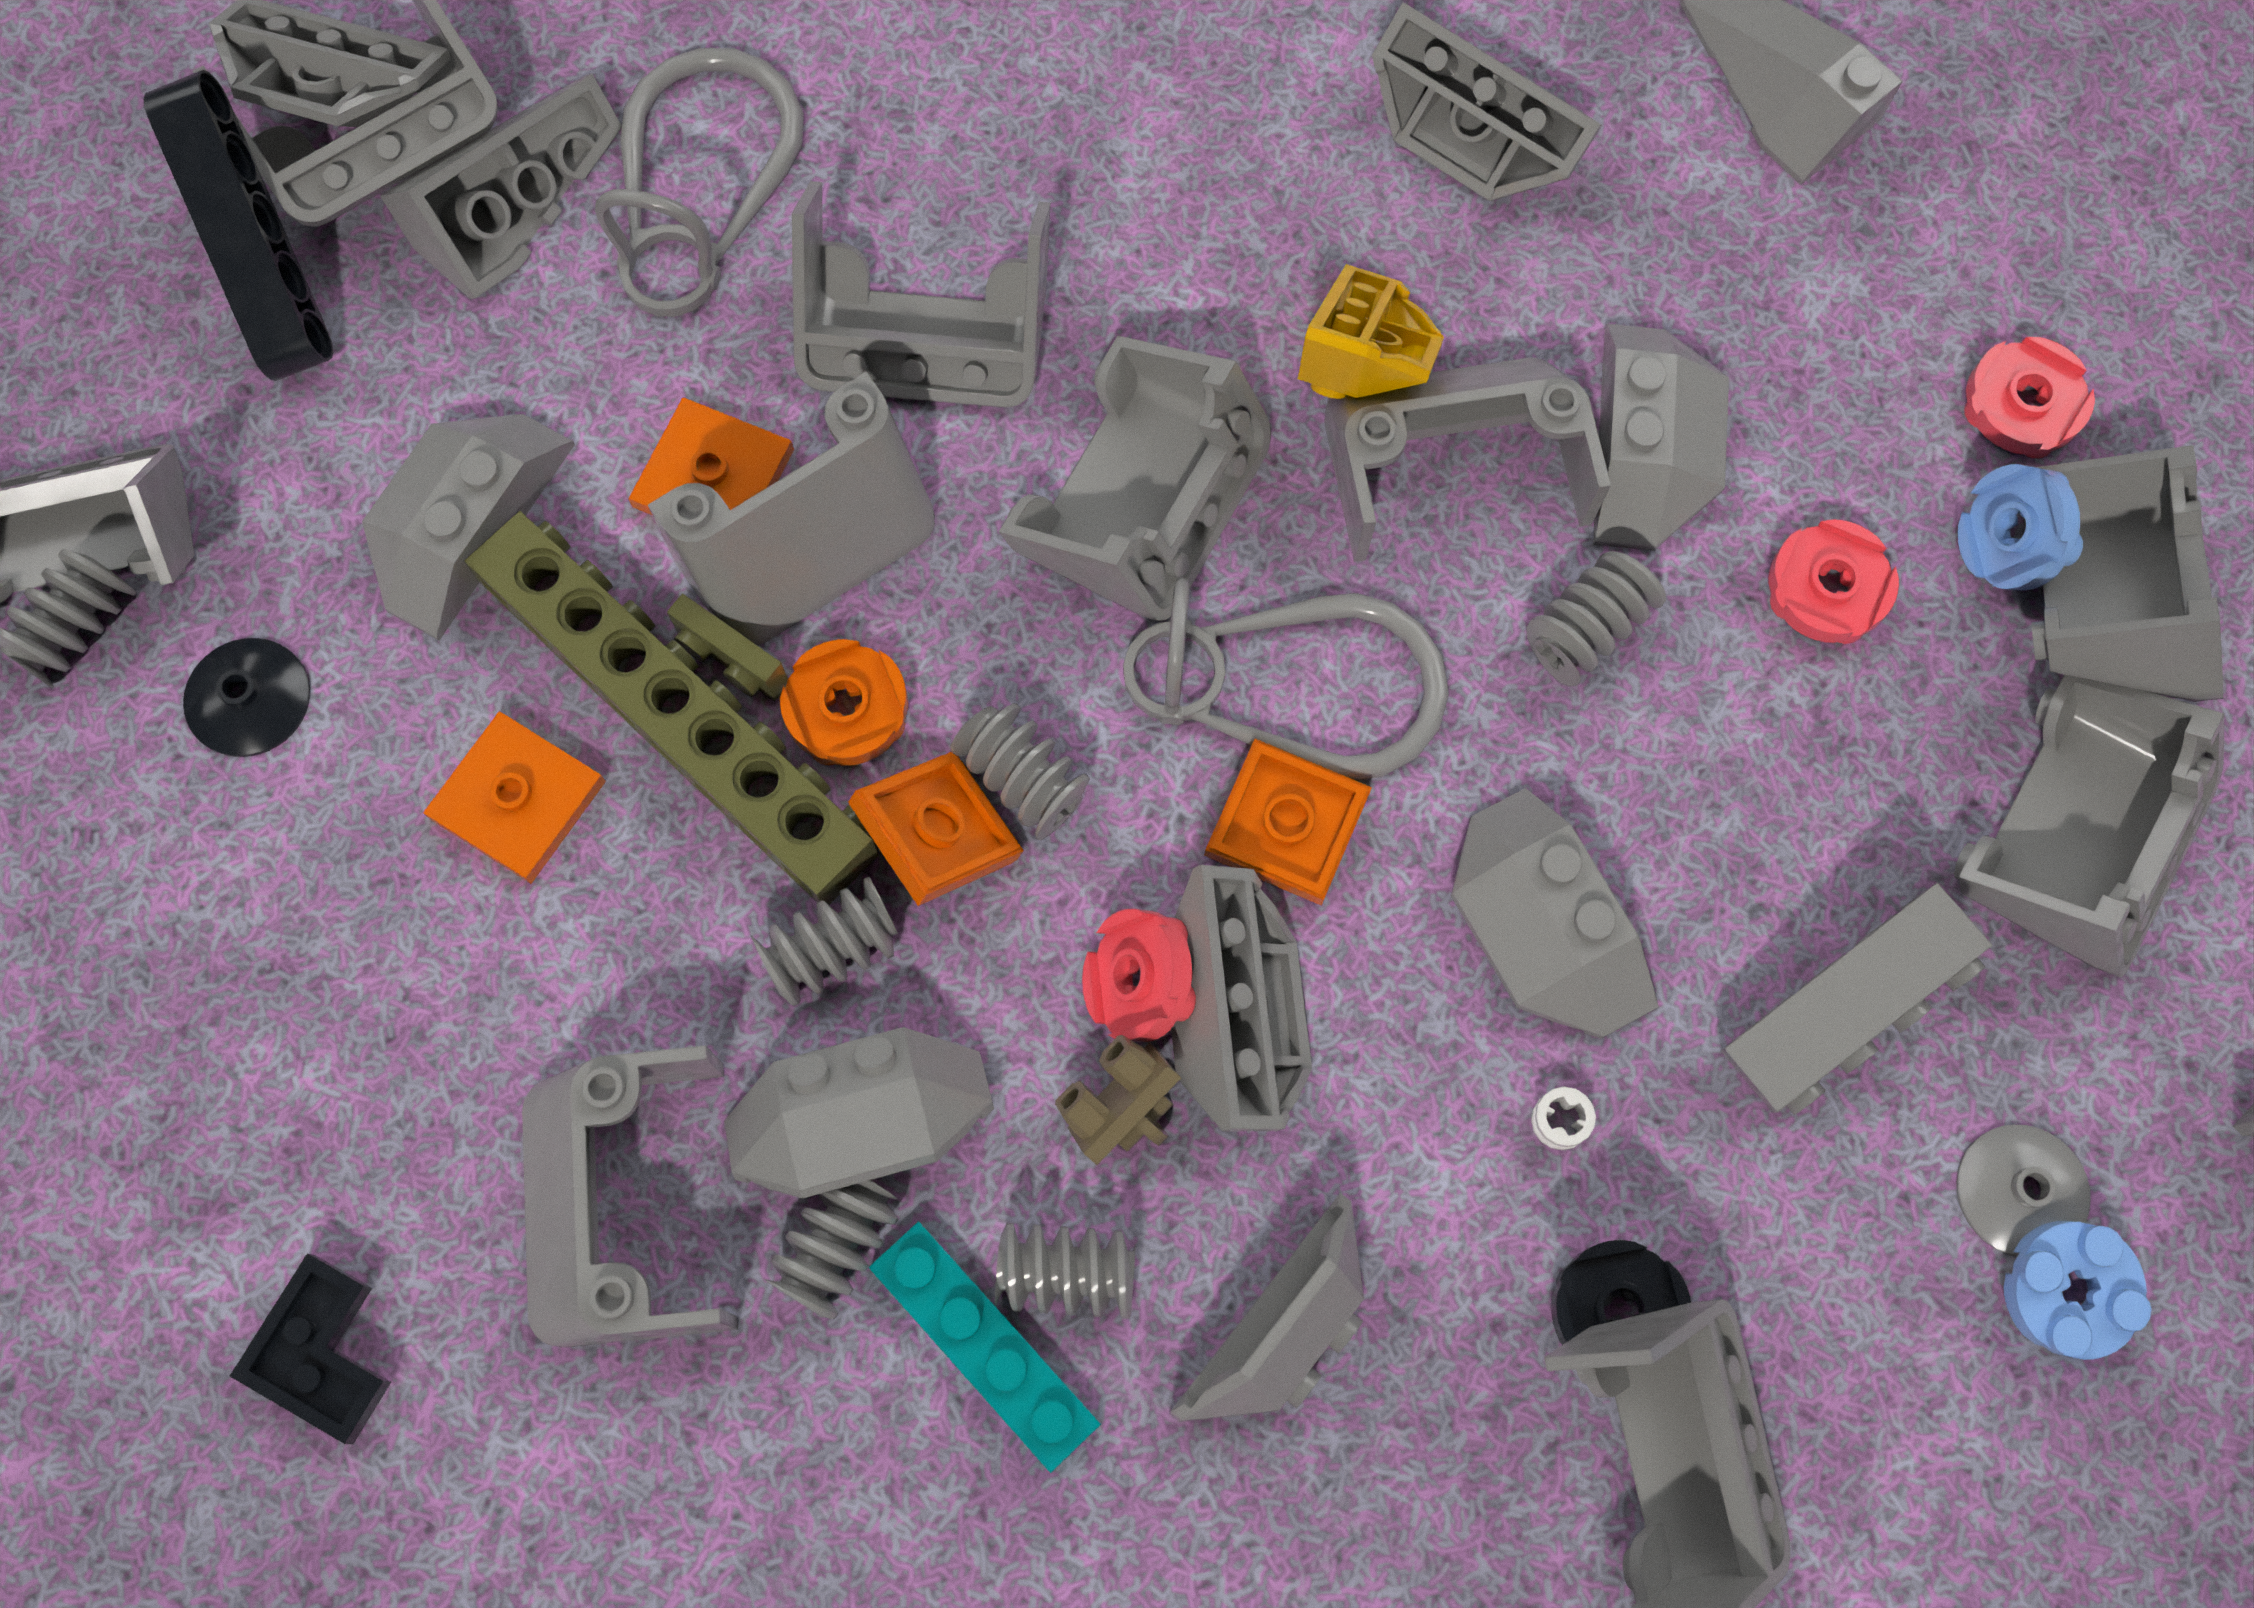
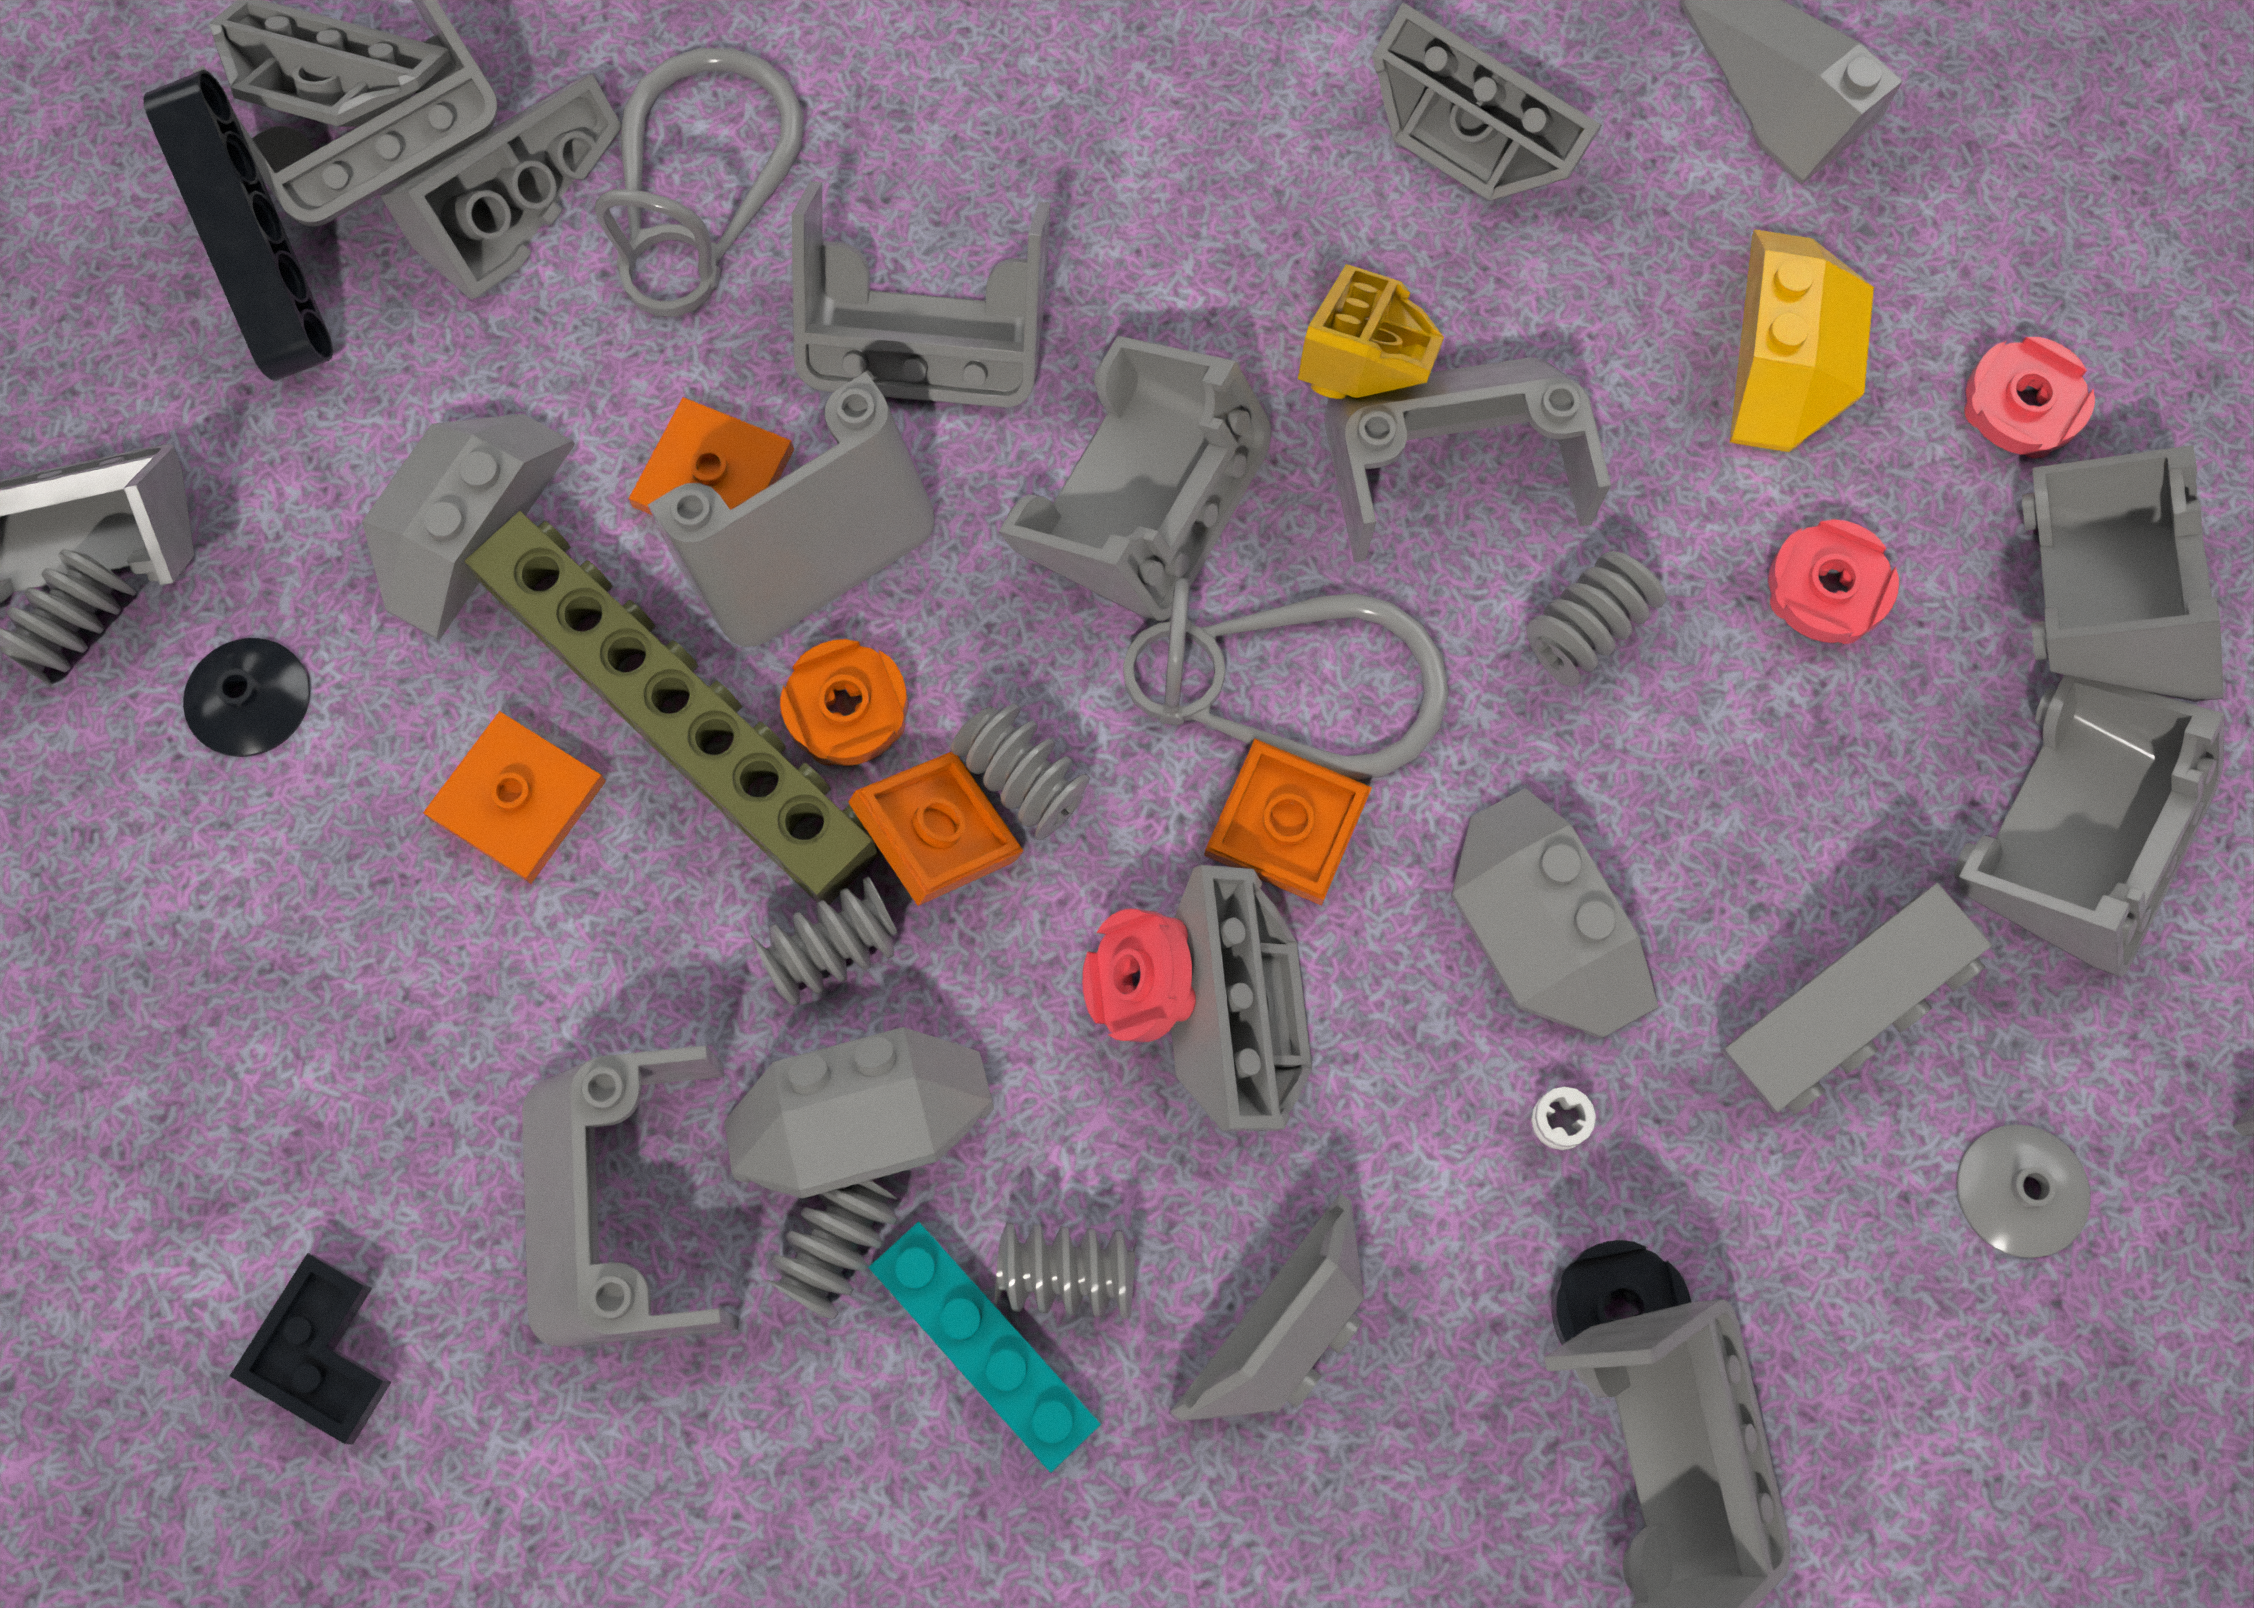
olive plate [667,593,788,702] -> none
dark tan hips [1055,1035,1181,1165] -> none
light grey wedge [1593,323,1729,551] -> none
light blue plate [1958,464,2083,591] -> none
light blue plate [2004,1220,2151,1360] -> none
none -> yellow wedge [1730,229,1874,452]

